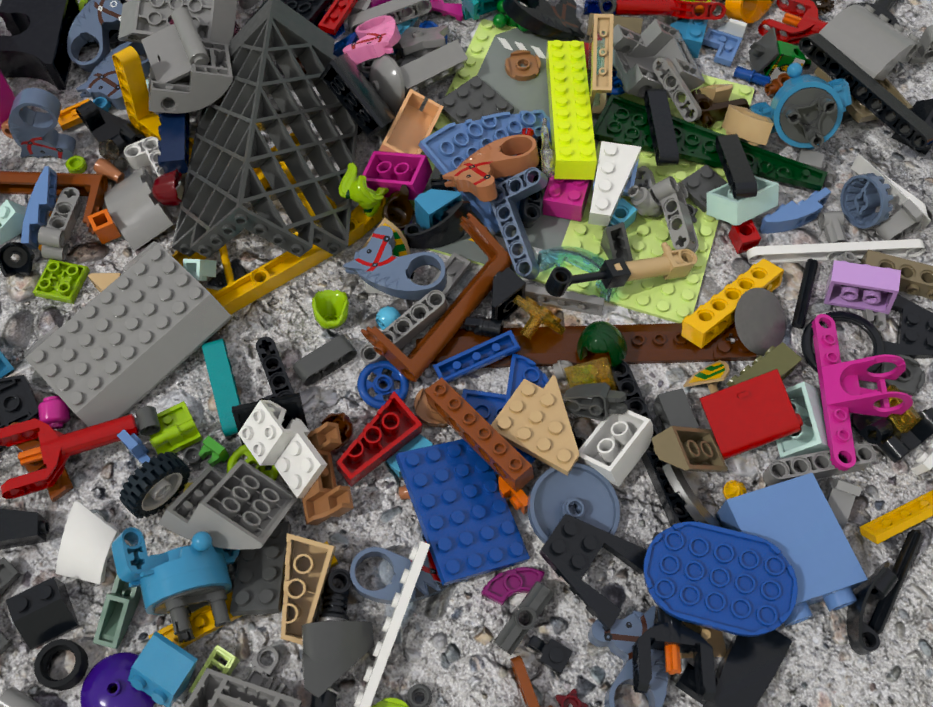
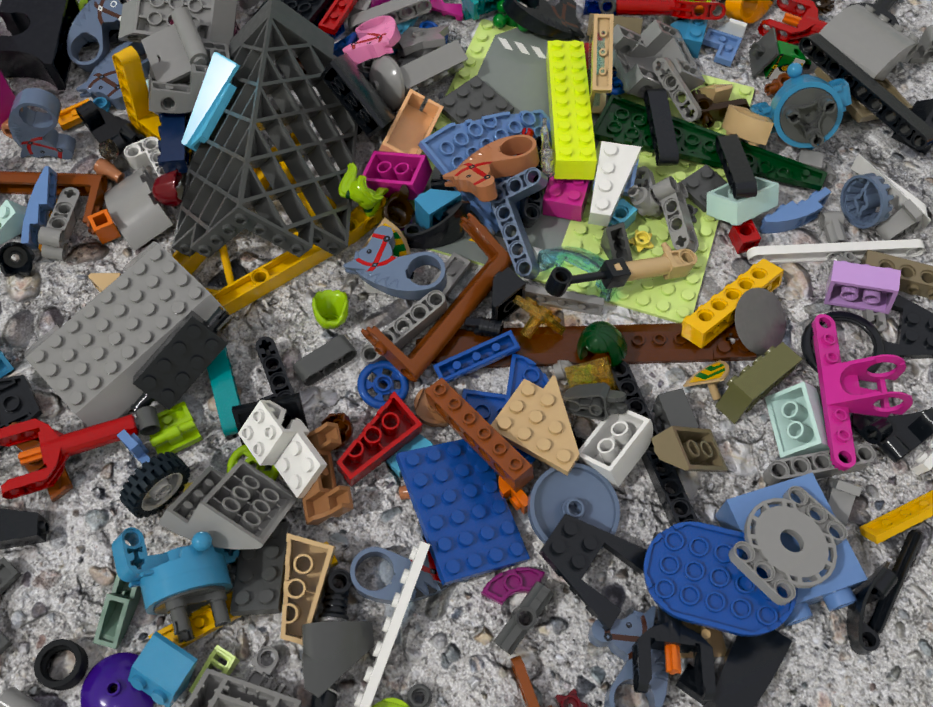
black slope [6,577,80,650] -> none
lime tile [33,259,90,304] -> none
dark pink head [38,396,71,430] -> none
white slope [55,499,119,584] -> none
lime tile [66,156,87,173] -> none
dark grey plate [181,443,209,471] -> none
light aqua brick [183,259,217,281] -> none
bright green tile [199,435,230,467] -> none
medium azure piece [376,306,401,330] -> none
medium nougat plate [505,50,541,81] -> none
black plate [527,635,573,675] -> none
flat silver tile [663,463,723,528] -> none
red door [699,369,803,460] -> none
yellow plate [723,480,747,500] -> none
blue axle [733,66,771,87] -> none
black axle [792,258,818,329] -> none
clear yellow plate [877,385,922,433] -> none
dark grey plate [879,354,925,395] -> none
none -> black brick [131,306,230,412]
none -> wedge [181,52,240,152]
none -> light yellow plate [628,230,654,252]
none -> light grey piece [729,486,848,606]

